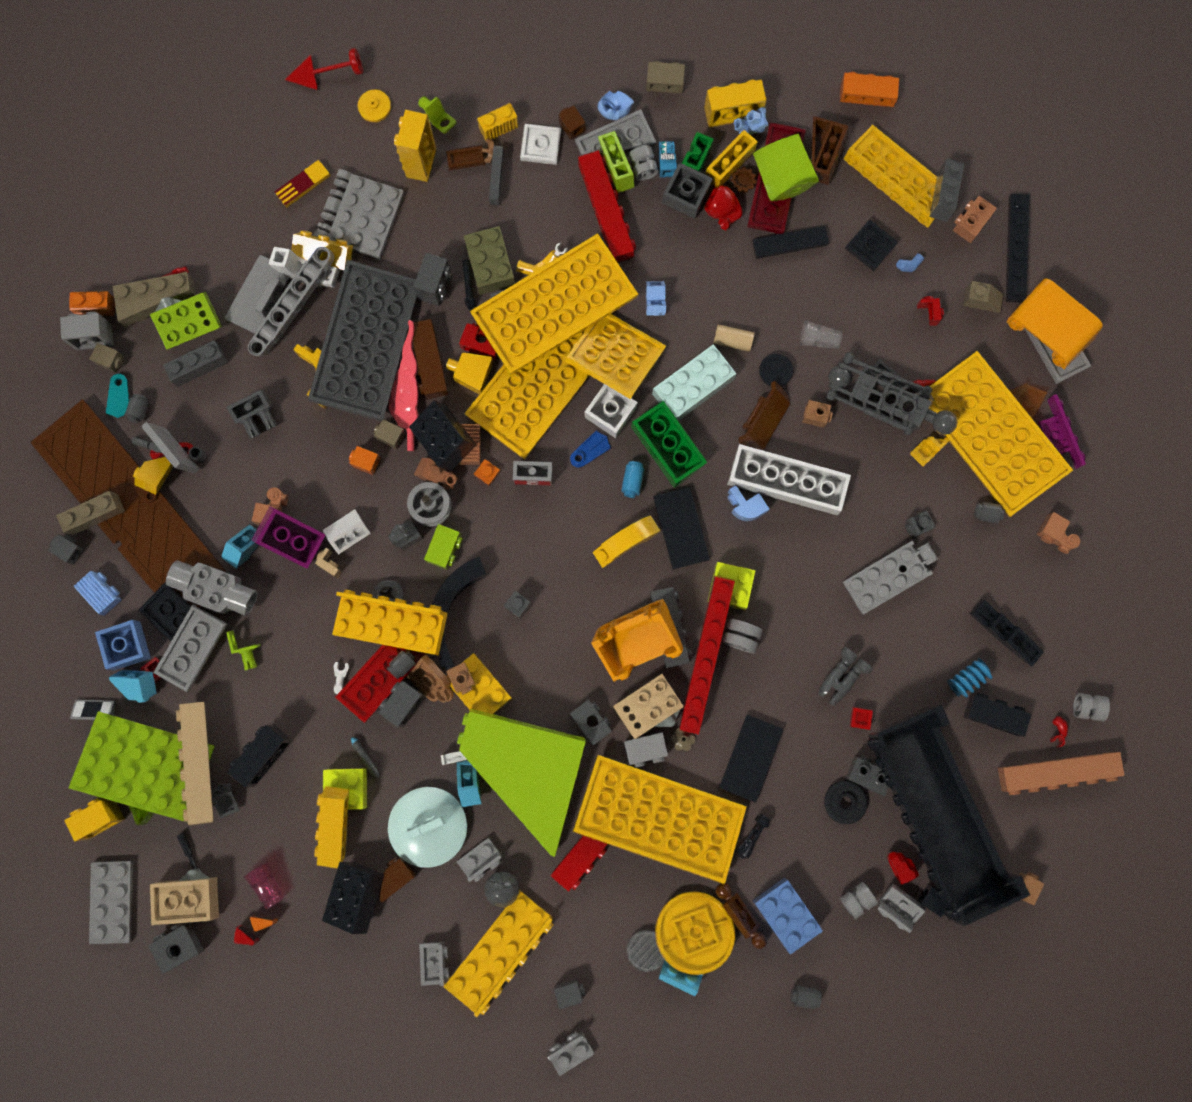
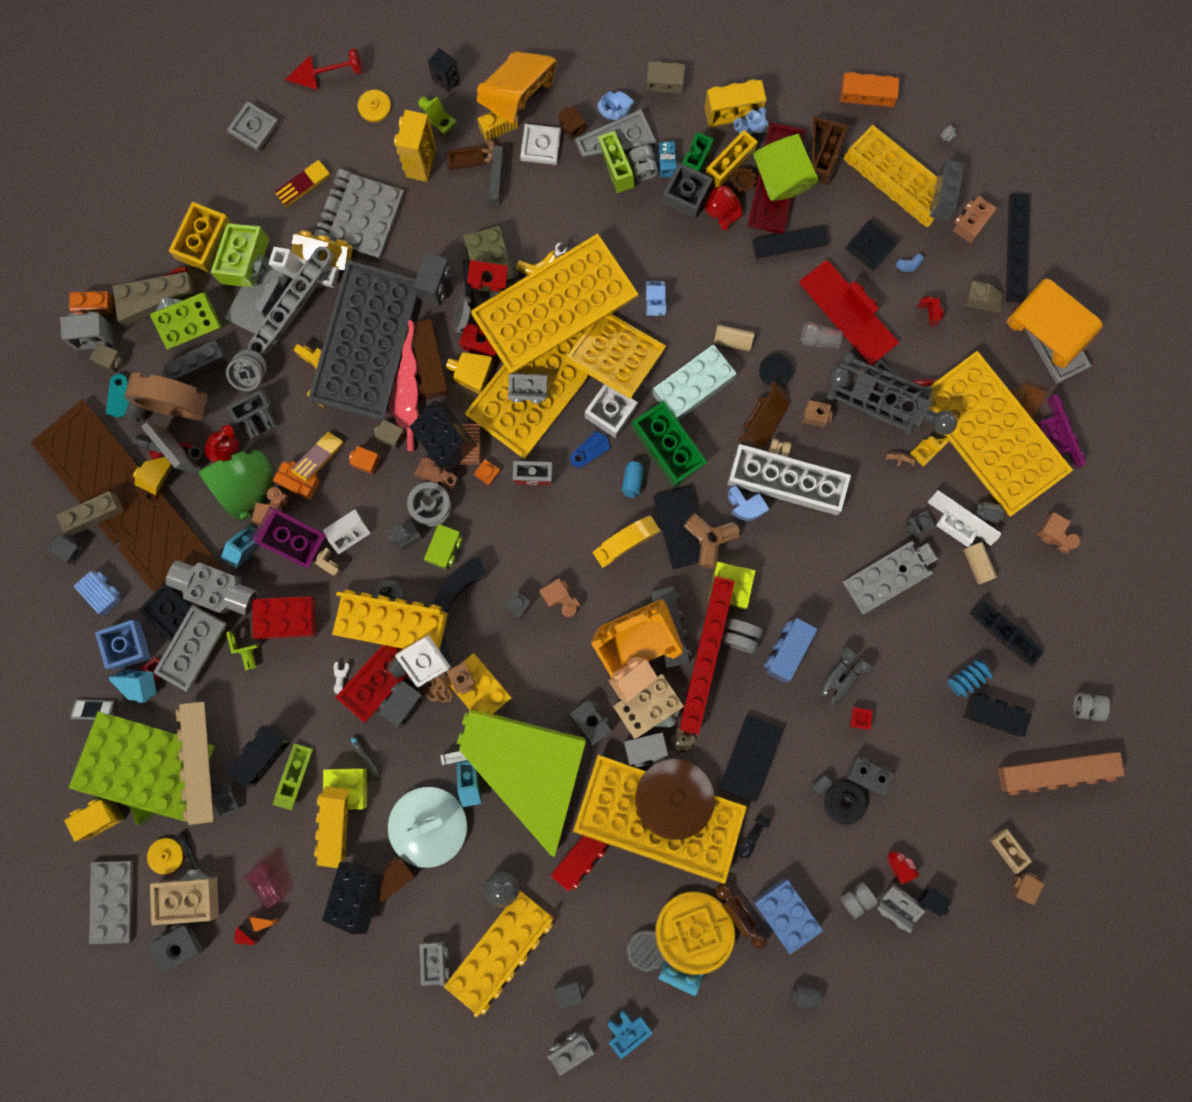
light grey bracket [457,838,503,882] -> none
red brick [578,150,636,263] -> none
black windscreen [867,705,1030,926] -> none
red arm [1050,716,1068,747] -> none
none -> medium nougat brick [124,373,208,420]
none -> yellow piece [147,838,184,874]
none -> yellow brick [169,202,232,273]
none -> bright green brick [198,450,273,521]
none -> red piece [205,425,239,463]
none -> lime piece [211,223,270,288]
none -> light grey wheel [226,350,267,391]
none -> light grey plate [227,101,279,152]
none -> red brick [252,596,316,640]
none -> orange brick [273,461,320,500]
none -> lime slope [273,744,313,811]
none -> tile [291,432,343,482]
none -> white tile [395,635,450,688]
none -> black brick [428,48,460,92]
none -> light grey tile [452,295,471,333]
none -> red brick [467,260,508,292]
none -> light orange windscreen [477,51,558,124]
none -> light grey bracket [508,373,547,403]
none -> nougat brick [539,578,581,618]
none -> dark azure plate [607,1010,653,1059]
none -> light nougat brick [608,657,658,702]
none -> reddish brown dish [635,759,715,840]
none -> medium nougat piece [684,513,739,568]
none -> medium blue brick [764,618,817,683]
none -> tan wheel [768,438,791,457]
none -> red bracket [799,260,899,366]
none -> dark grey hinge [811,774,833,796]
none -> medium nougat piece [886,451,915,466]
none -> white bracket [928,491,1001,547]
none -> light grey plate [939,125,957,142]
none -> tan brick [963,542,997,585]
none -> tan brick [990,829,1032,874]

